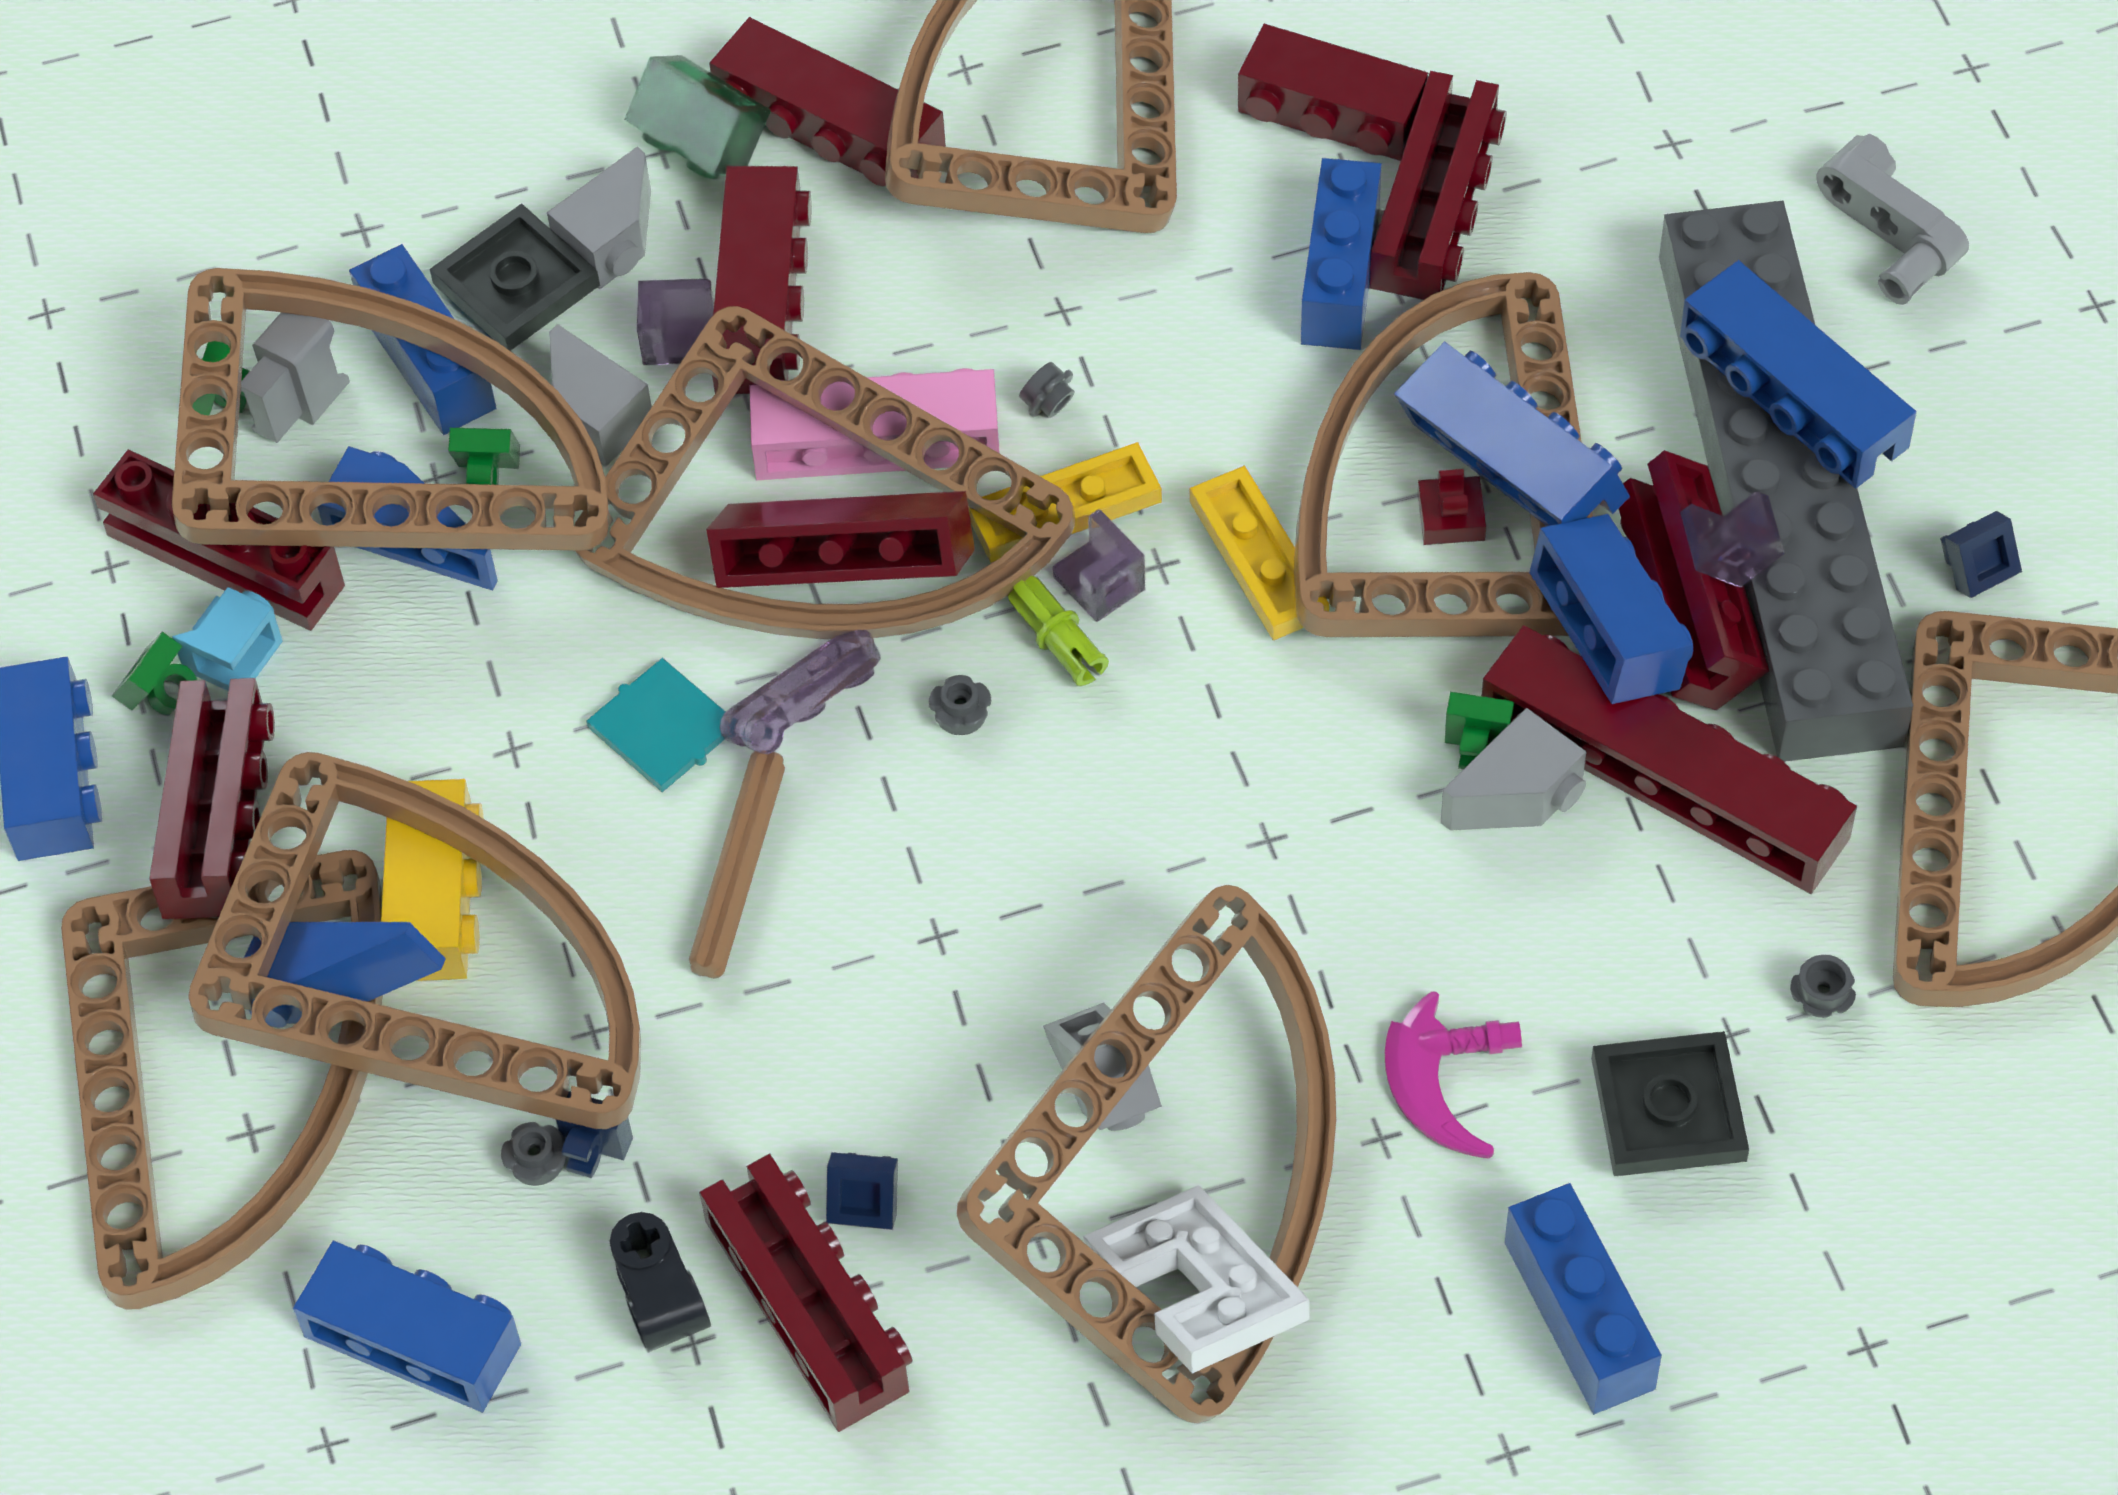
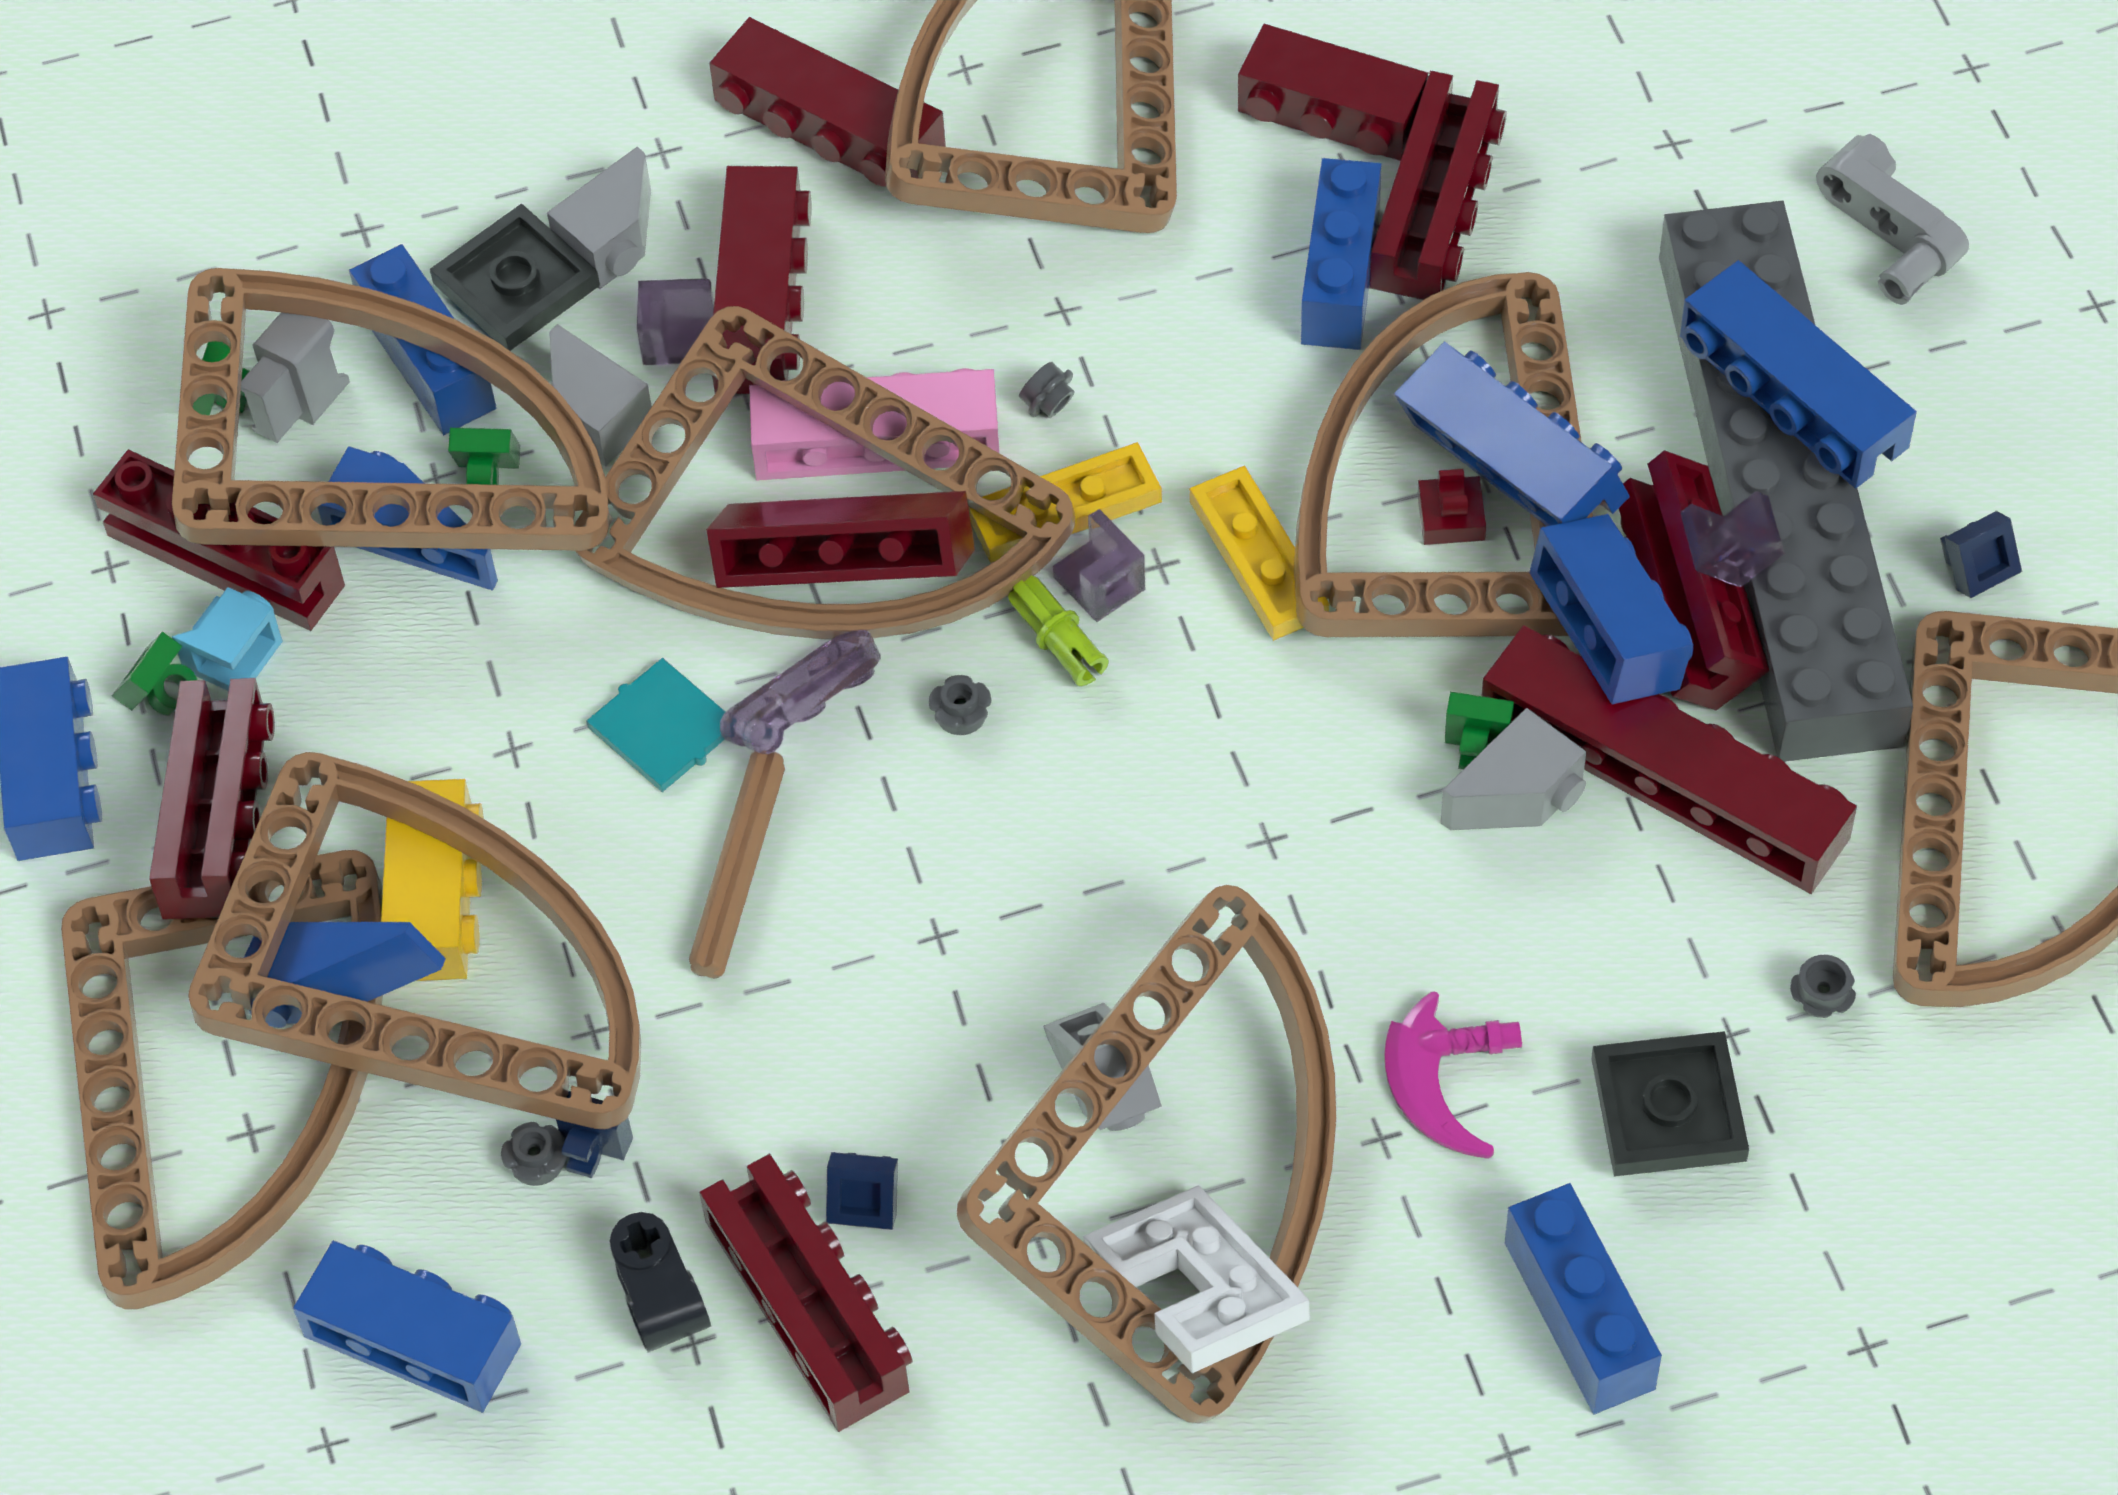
clear green brick [624,55,771,179] -> none

